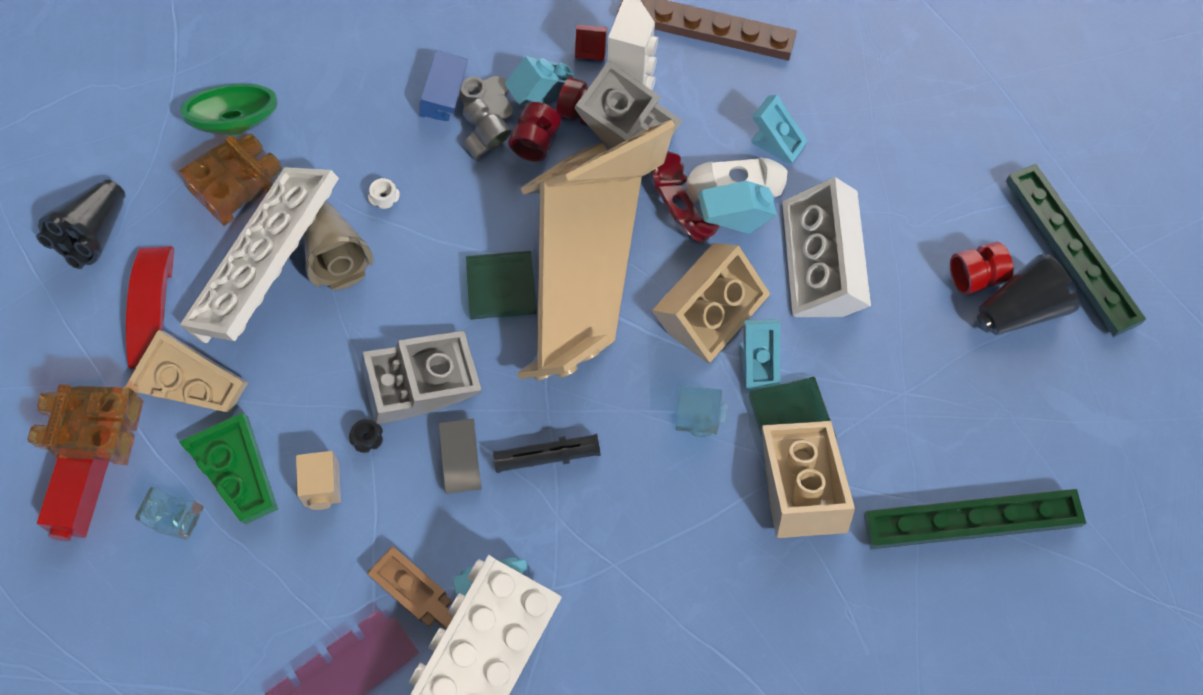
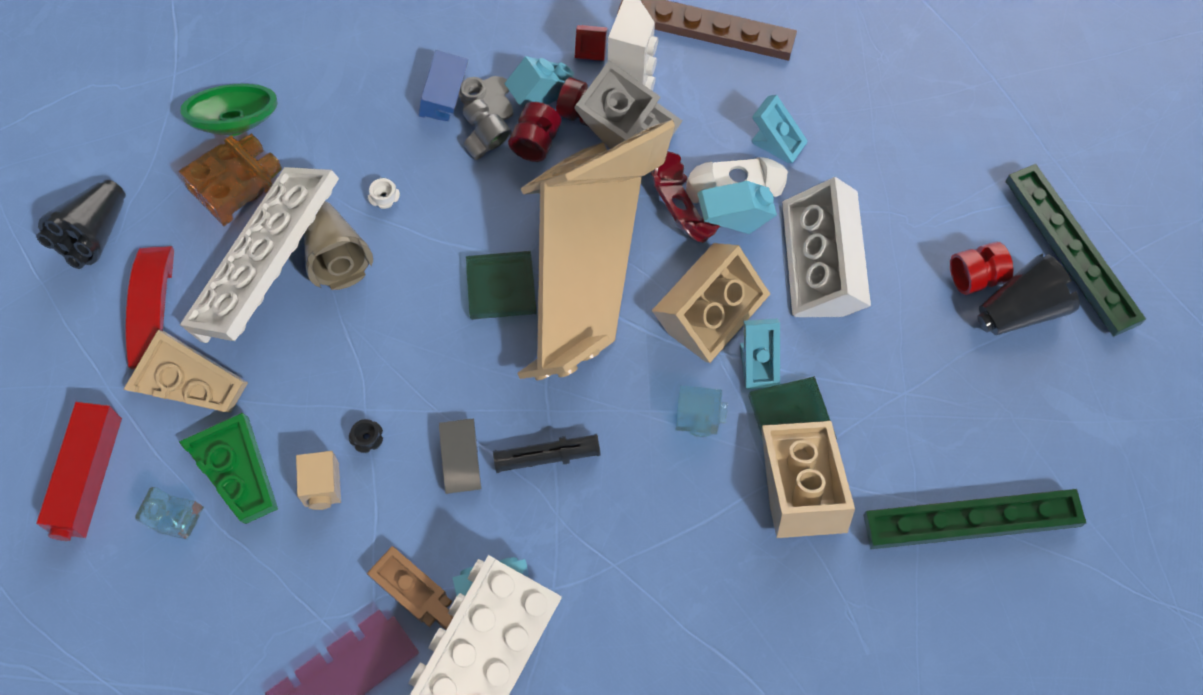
clear orange hips [27,384,144,466] -> none
light grey slope [360,331,482,424] -> none

